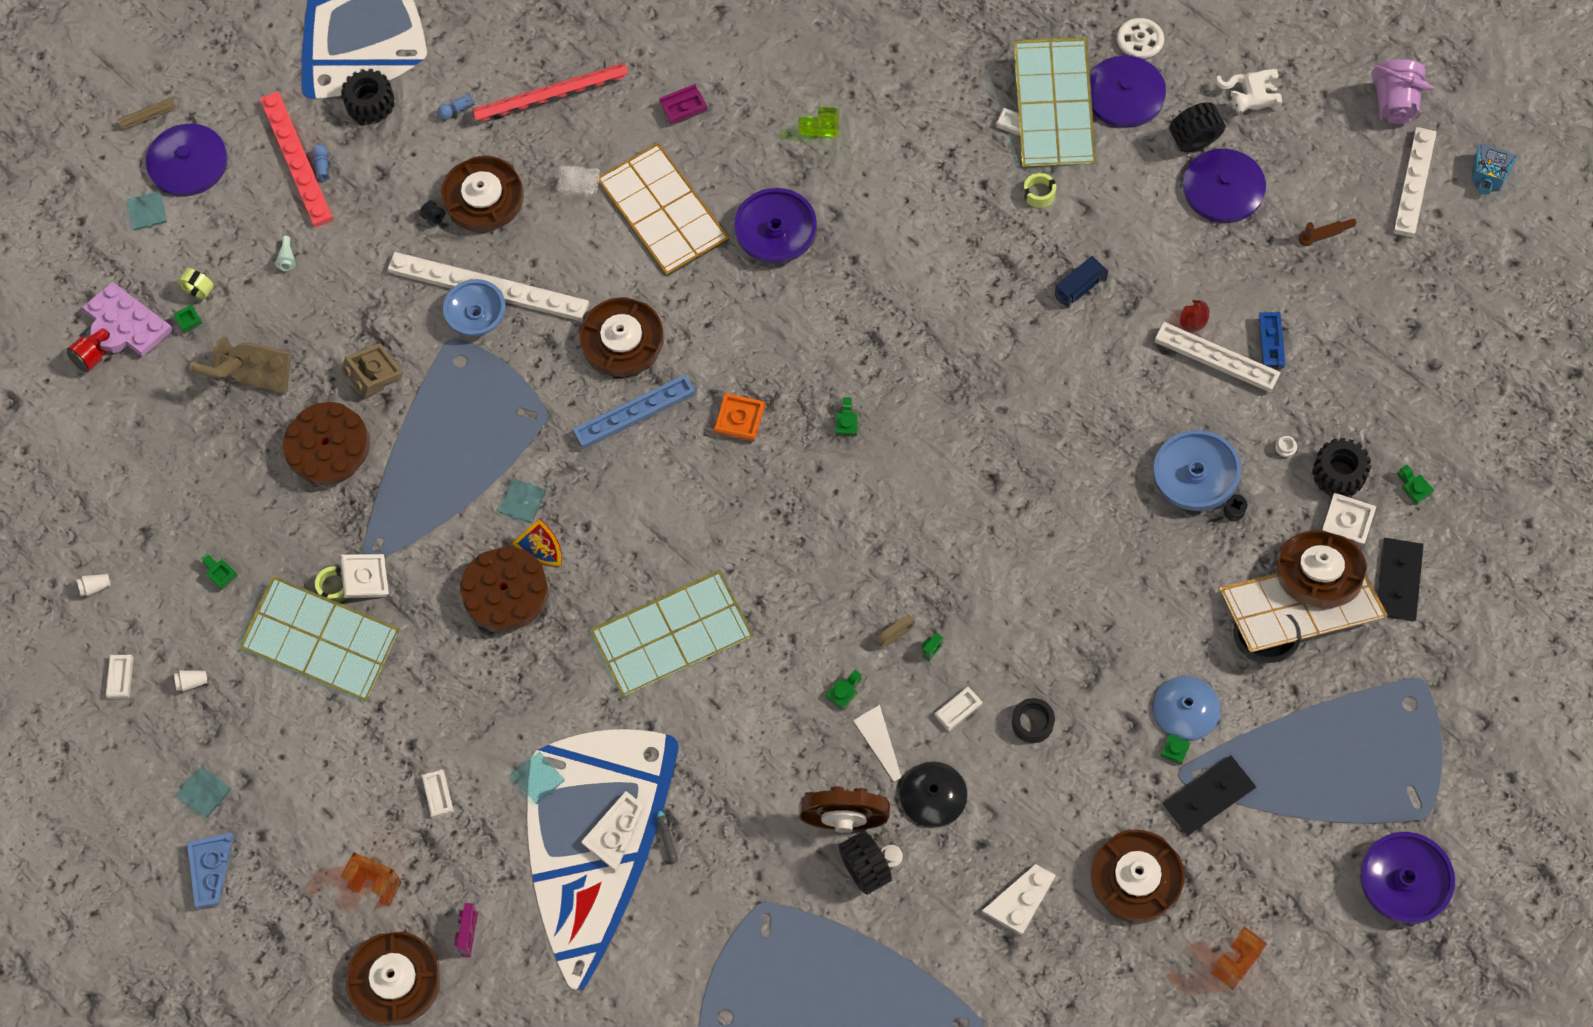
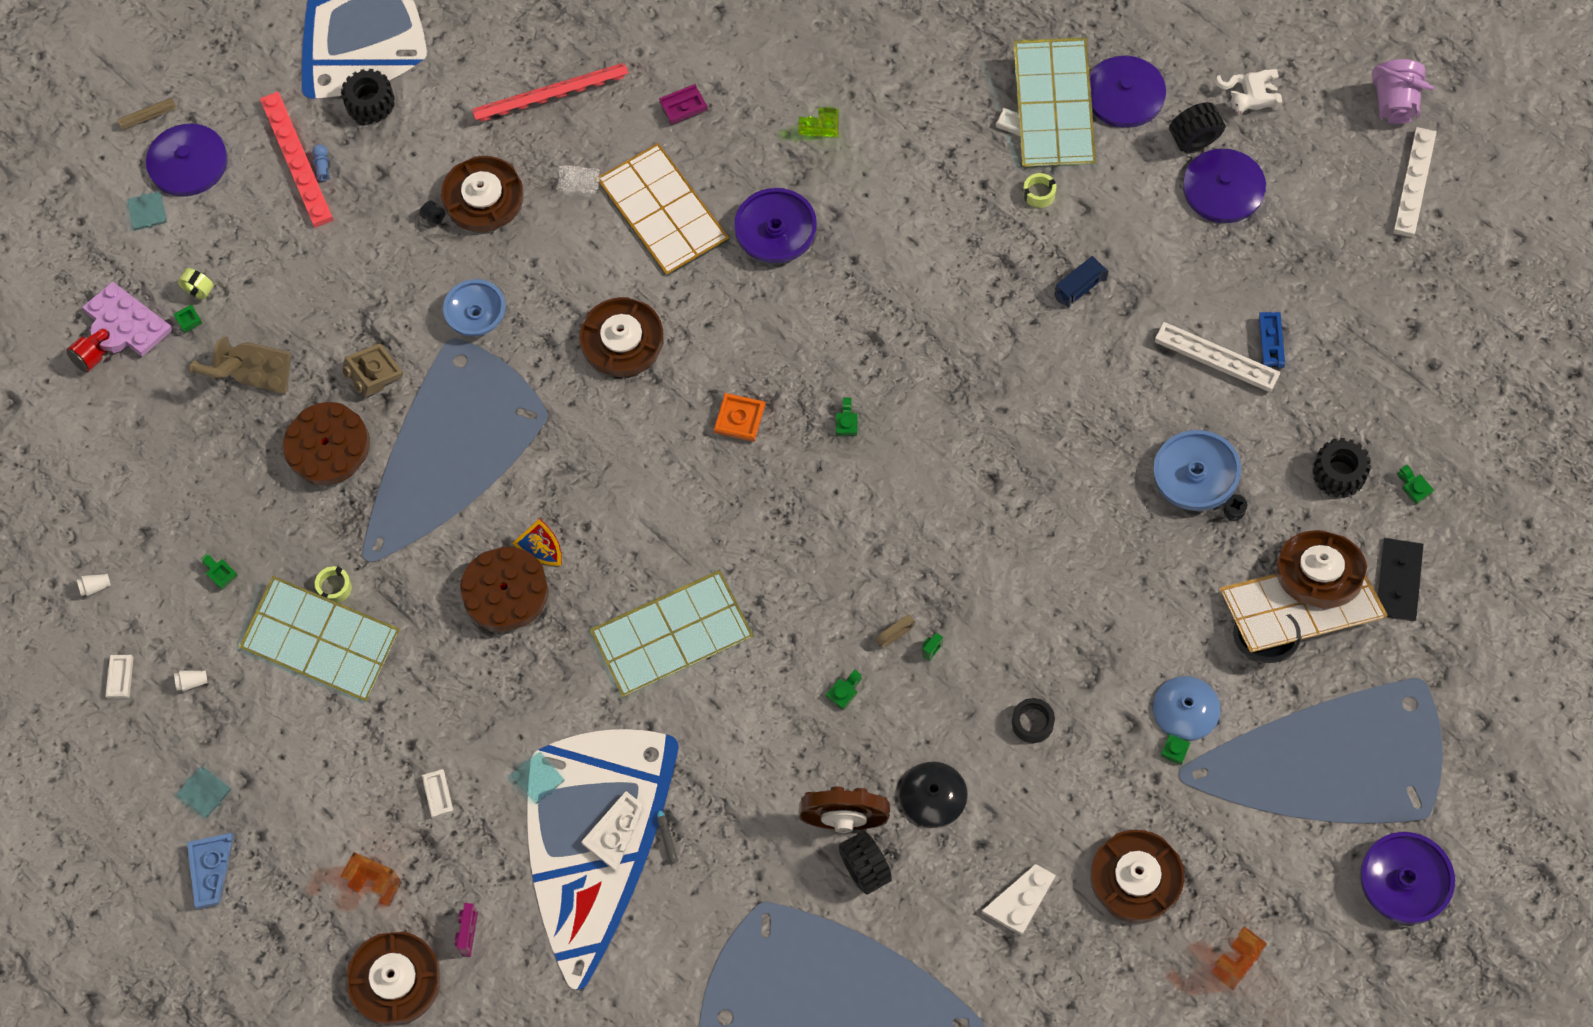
light aqua cone [275,236,296,271] -> none
white tile [340,554,389,598] -> none
white plate [388,252,590,322] -> none
medium blue pin [437,93,475,120] -> none
clear light blue piece [499,479,546,523] -> none
medium blue plate [573,374,696,449] -> none
white sticker [853,705,901,782] -> none
white plate [881,845,903,868] -> none
white tile [934,687,983,732] -> none
white plate [1117,18,1164,59] -> none
black piece [1163,755,1256,836] -> none
clear red hair [1180,300,1210,332] -> none
white plate [1275,436,1297,457] -> none
reddish brown piece [1298,218,1357,246] -> none
white plate [1322,493,1376,547] -> none
torso [1472,144,1518,195] -> none

